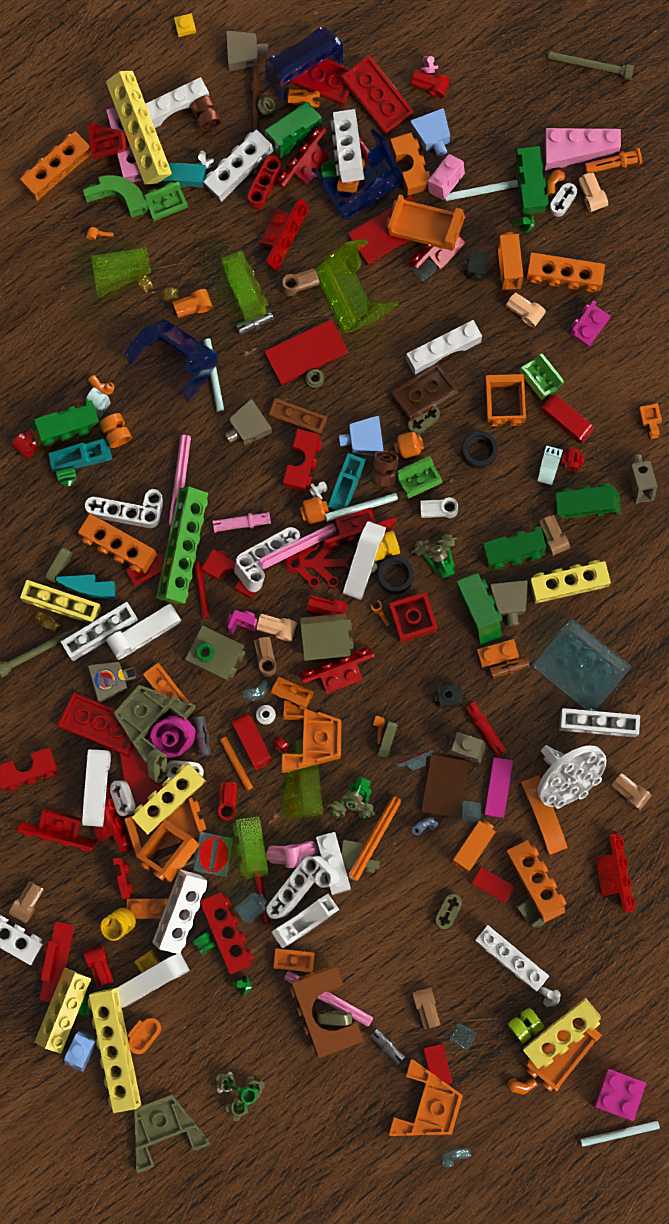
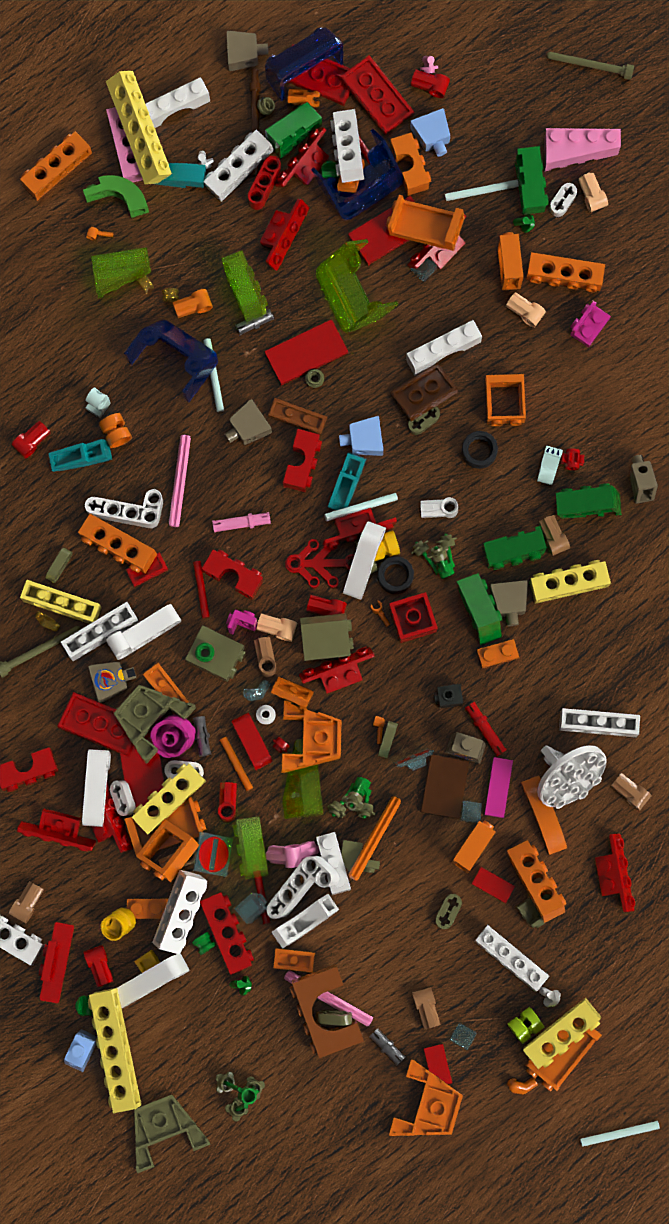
green wedge [29,400,99,446] -> none
light yellow brick [35,968,91,1054] -> none
green plate [55,466,77,487] -> none
teal slope [56,575,116,600] -> none
red wing [88,122,127,159] -> none
orange arm [88,375,115,395] -> none
red wing [113,857,134,900] -> none
orange bracket [127,1018,161,1054] -> none
bright green bracket [144,182,188,221] -> none
olive beam [147,749,168,783] -> none
bright green brick [156,487,208,604] -> none
yellow plate [174,13,196,37] -> none
copper wheel [190,96,222,131] -> none
white beam [234,527,300,592] -> none
bright pink axle [258,524,337,569] -> none
medium nougat piece [282,268,320,296] -> none
orange head [300,497,329,524] -> none
white plate [309,482,328,499] -> none
copper wheel [371,451,399,486] -> none
orange head [394,432,424,458] -> none
bright green bracket [396,456,443,499] -> none
sand blue arm [412,817,438,835] -> none
bright pink brick [428,154,465,200] -> none
clear light blue arm [442,1148,471,1167] -> none
pearl dark grey brick [464,250,489,281] -> none
dark orange pin [489,656,529,680] -> none
bright green bracket [519,353,564,400] -> none
clear light blue slope [533,619,632,711] -> none
red beam [540,394,594,443] -> none
orange arm [546,170,565,196] -> none
orange pin [585,148,642,173] -> none
dark pink brick [593,1069,646,1121] -> none
orange plate [639,403,662,439] -> none

